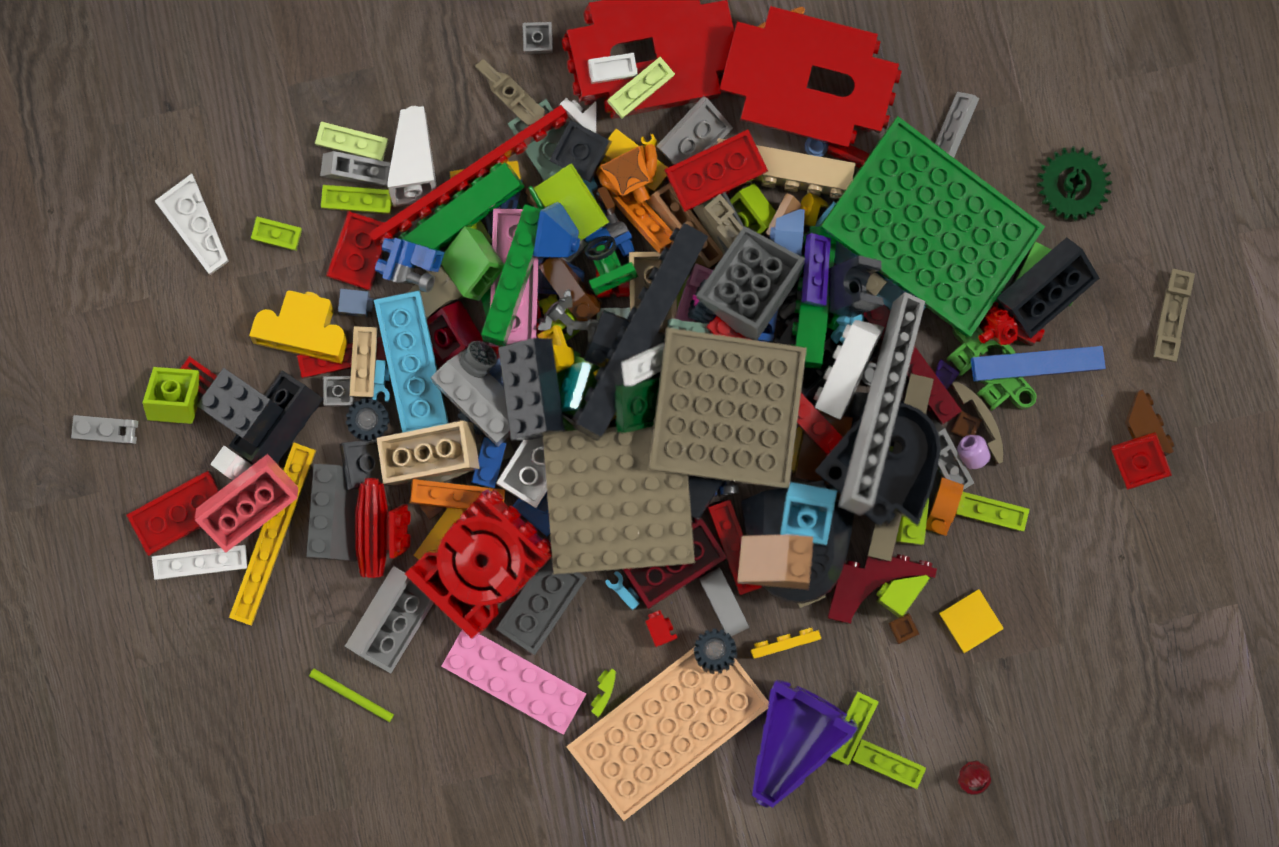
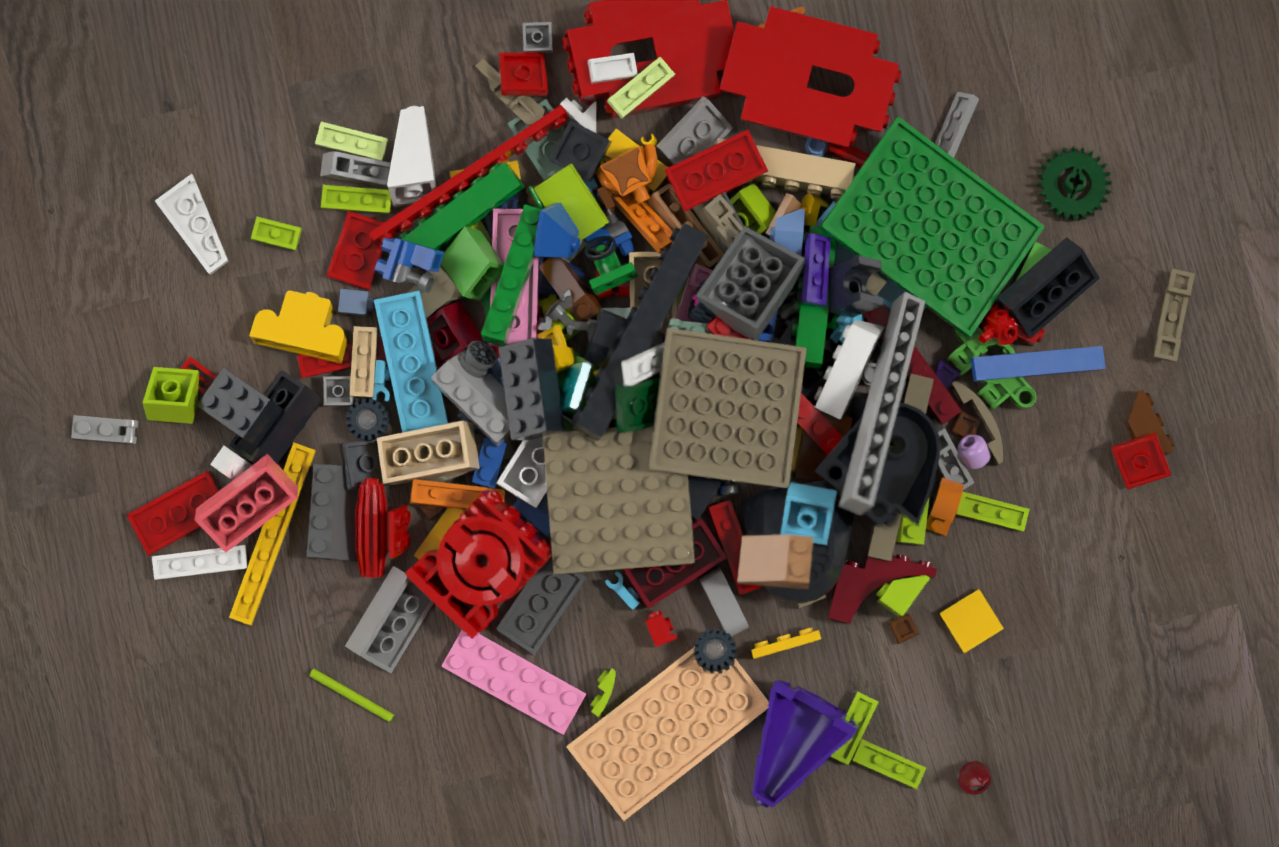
none -> red tile [498,53,548,96]

